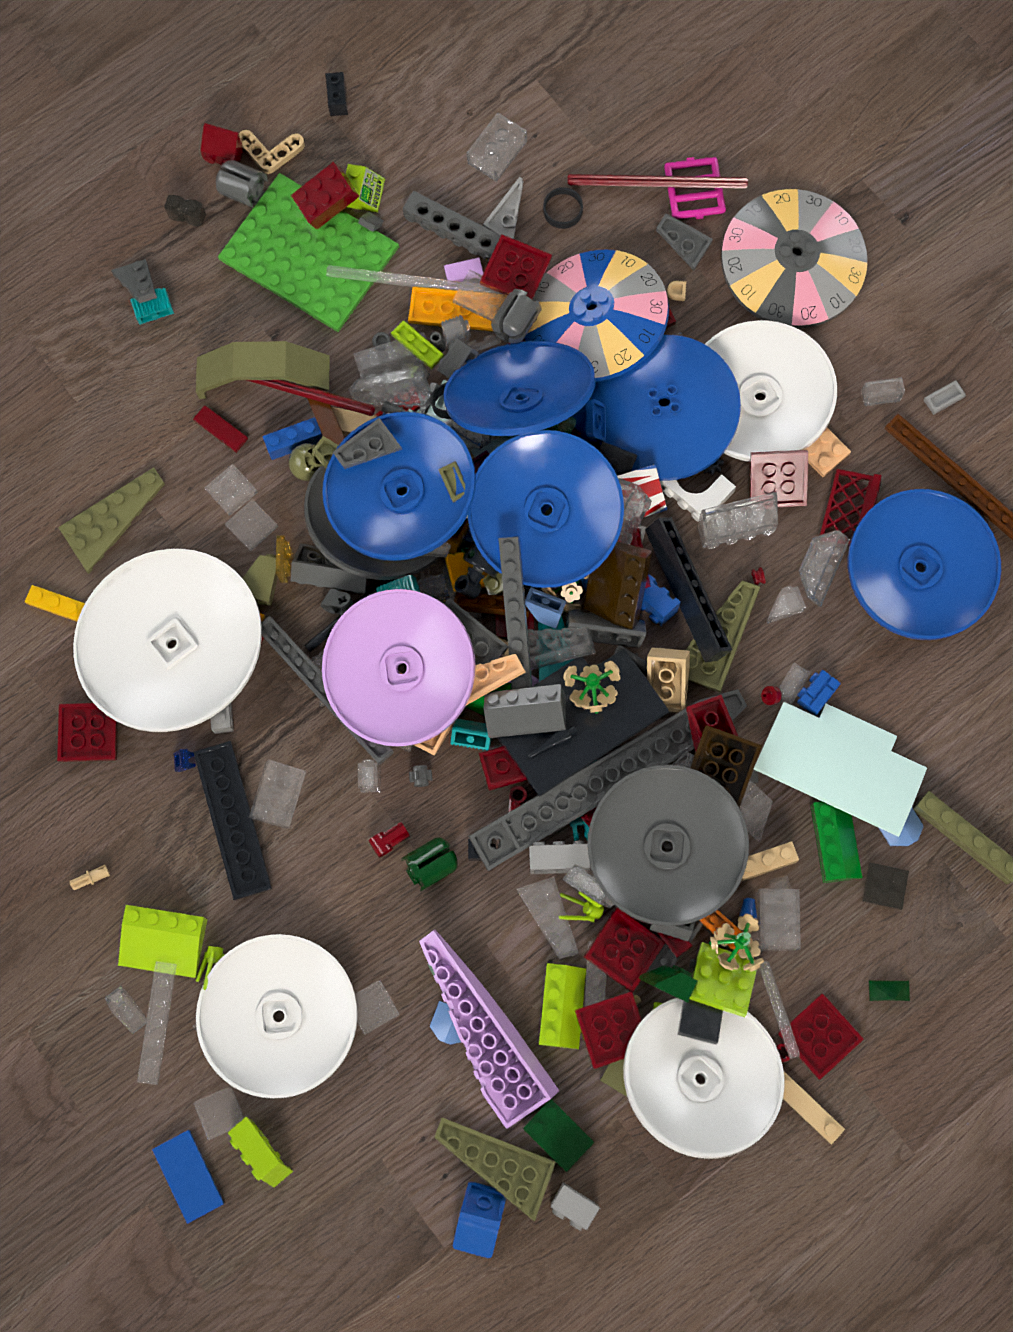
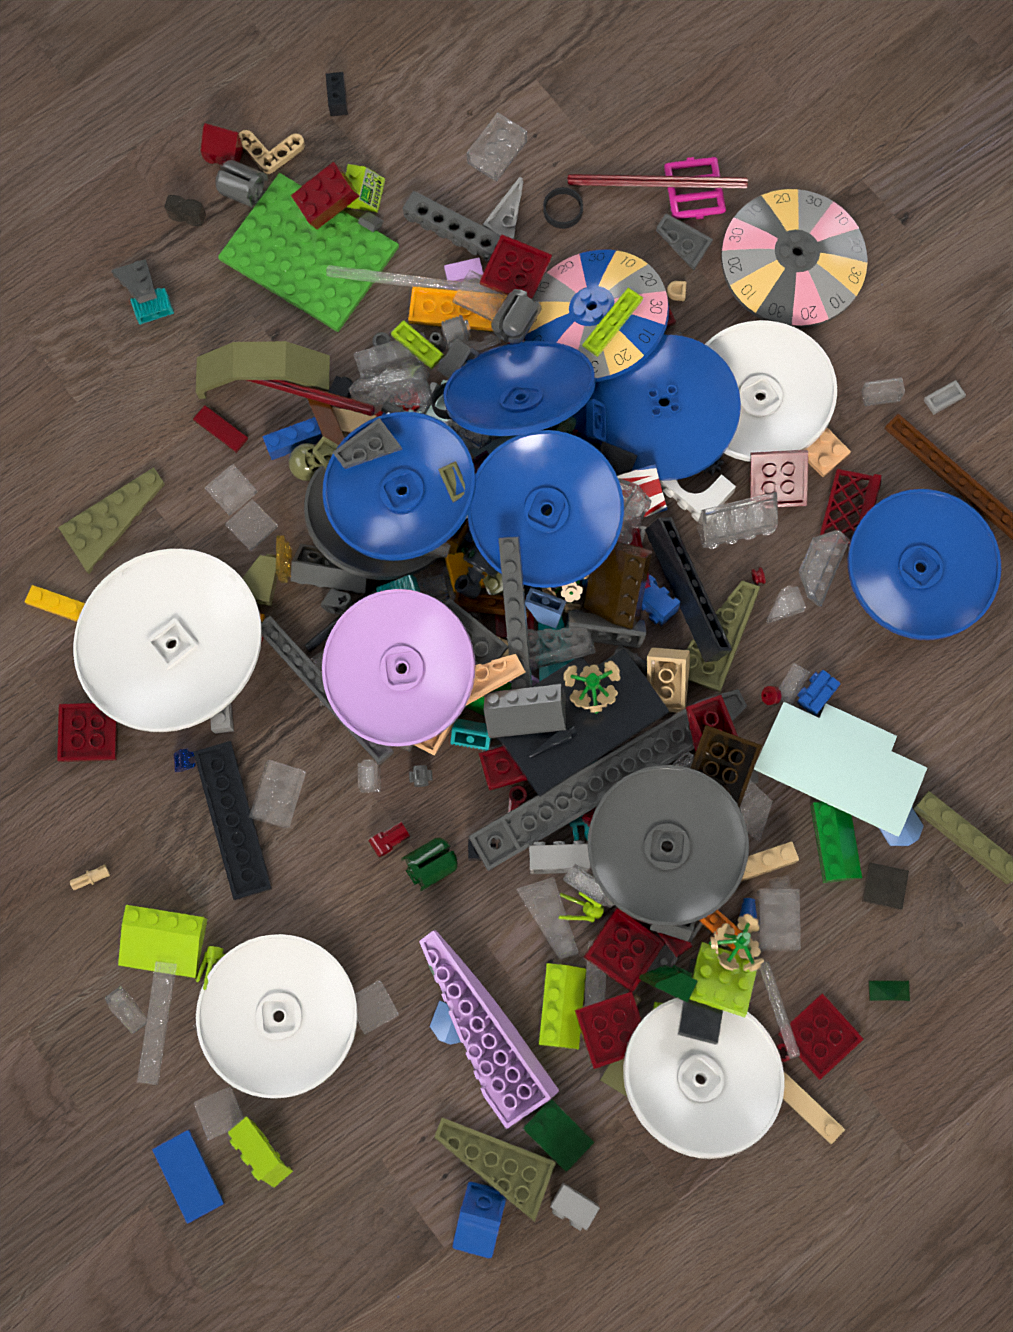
none -> black brick [328,375,355,399]
none -> lime tile [582,287,643,357]

